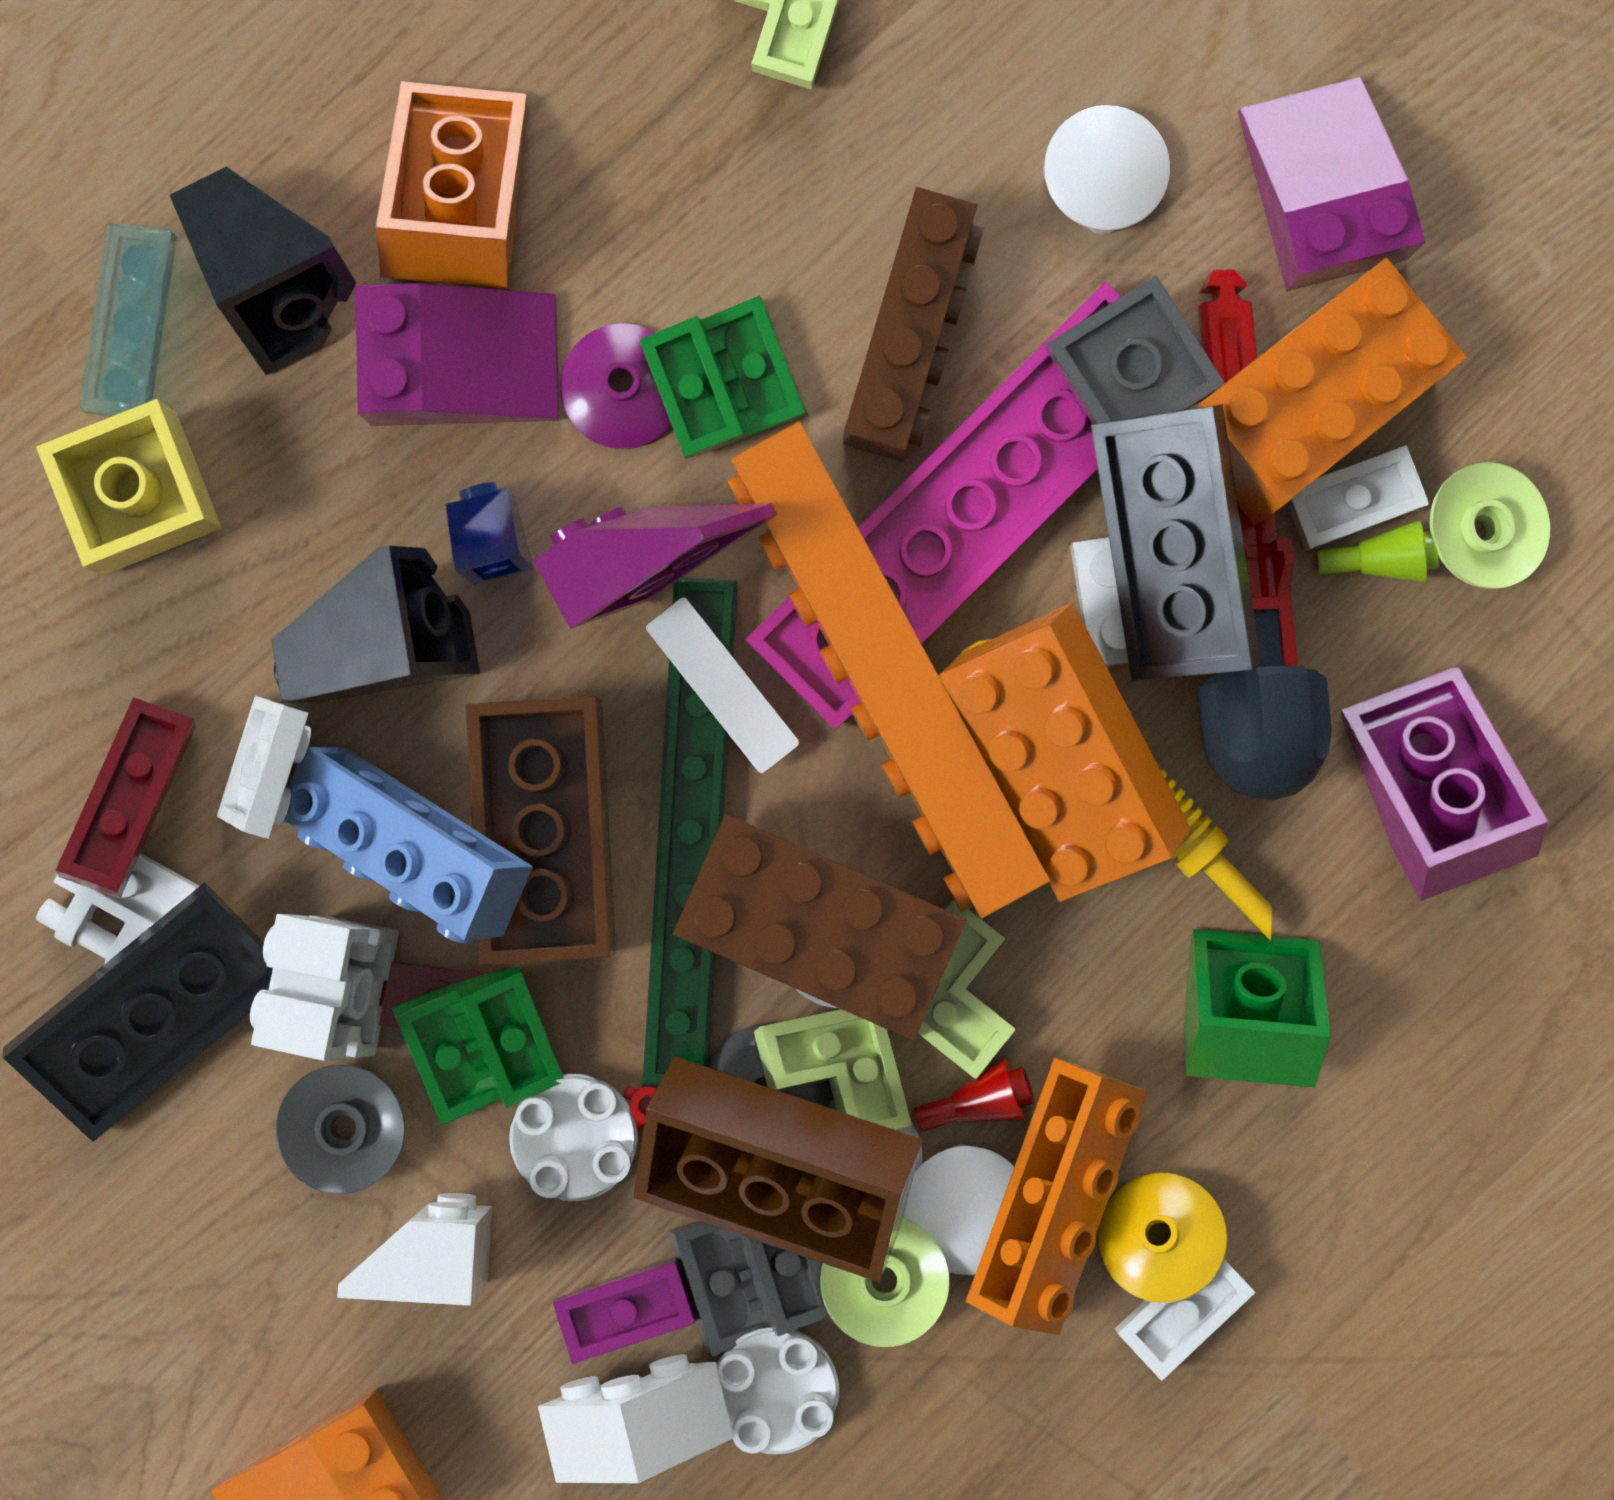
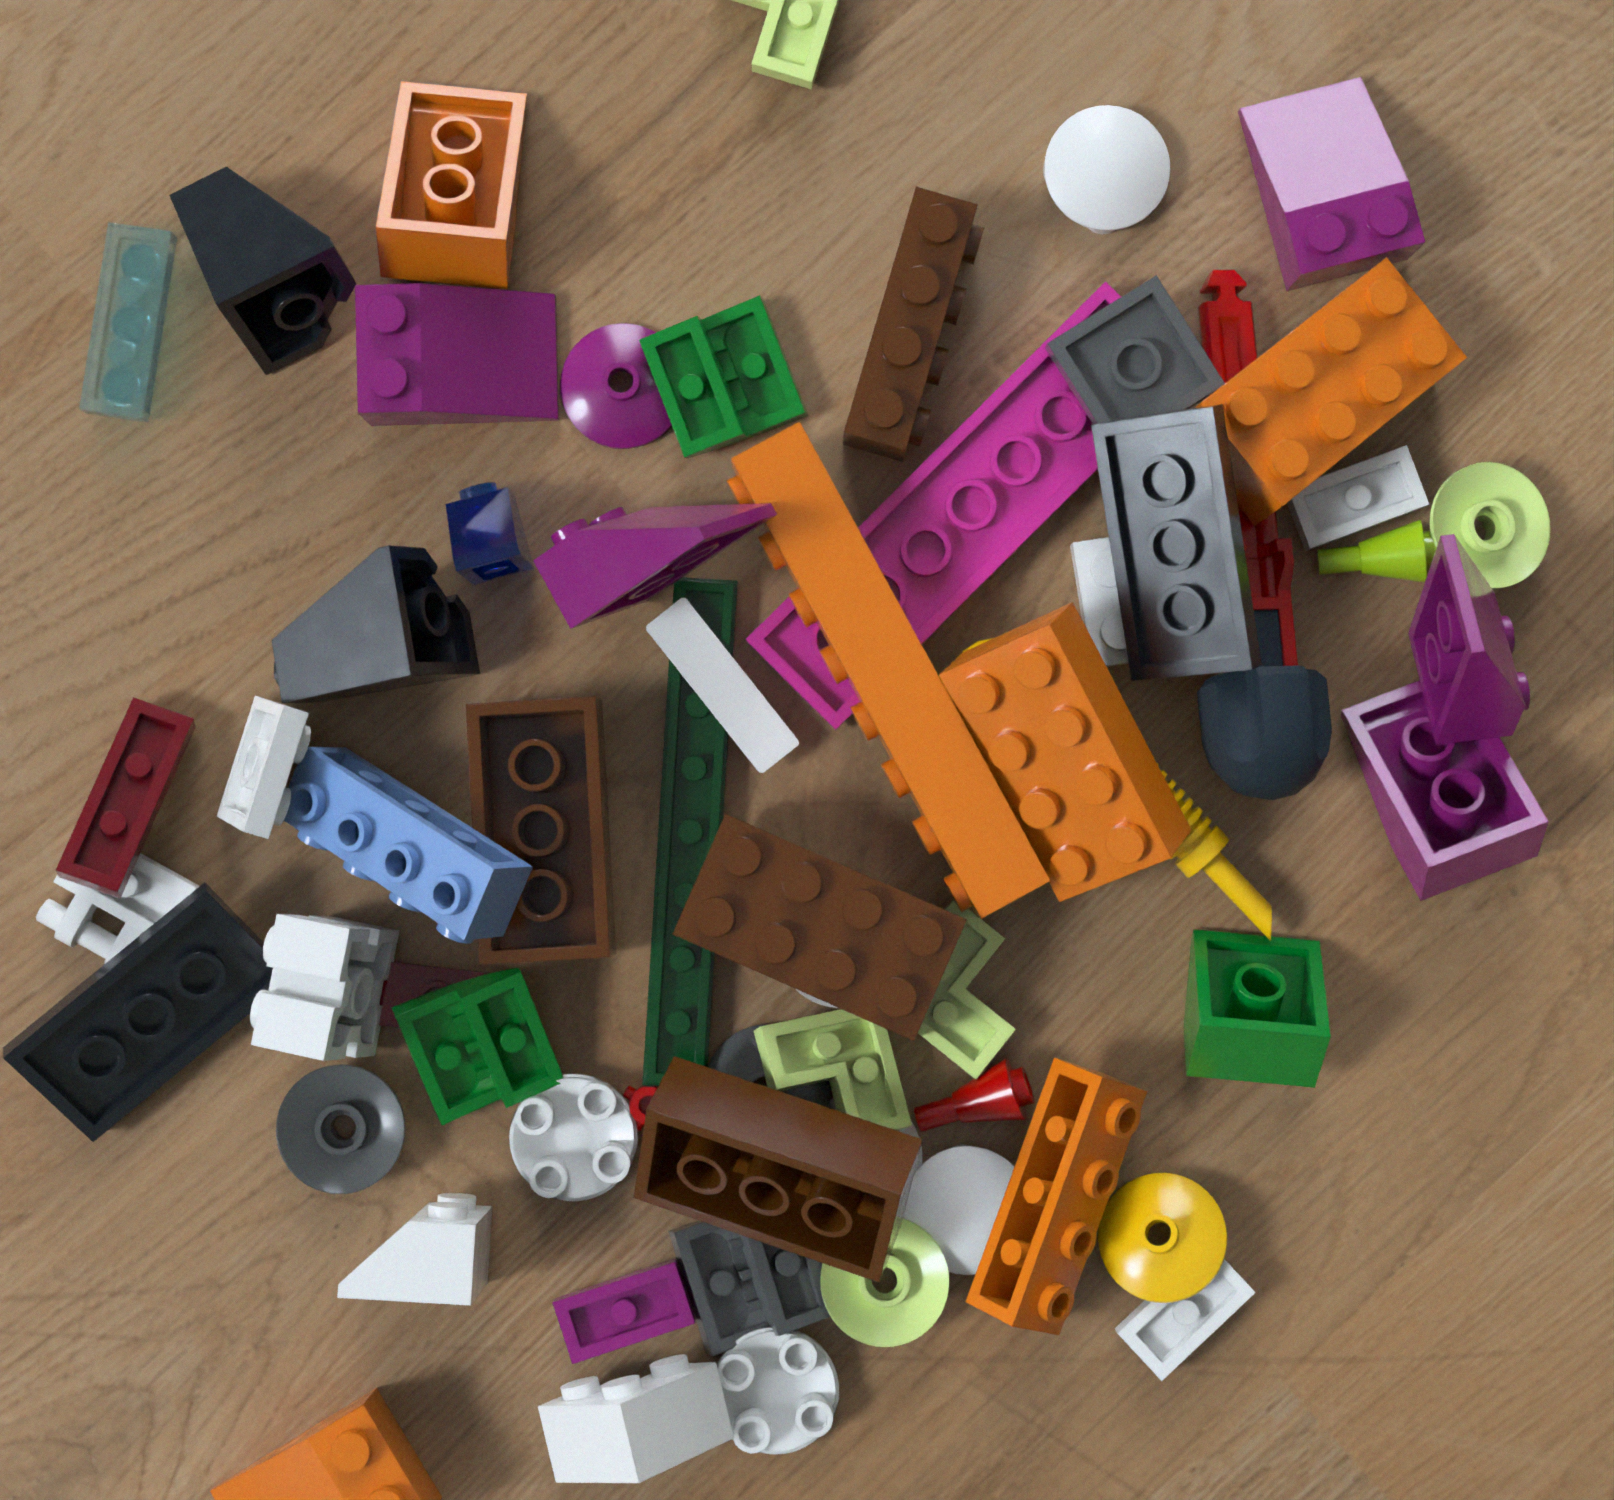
light yellow brick [36,399,222,575] -> none
none -> magenta slope [1408,534,1530,745]

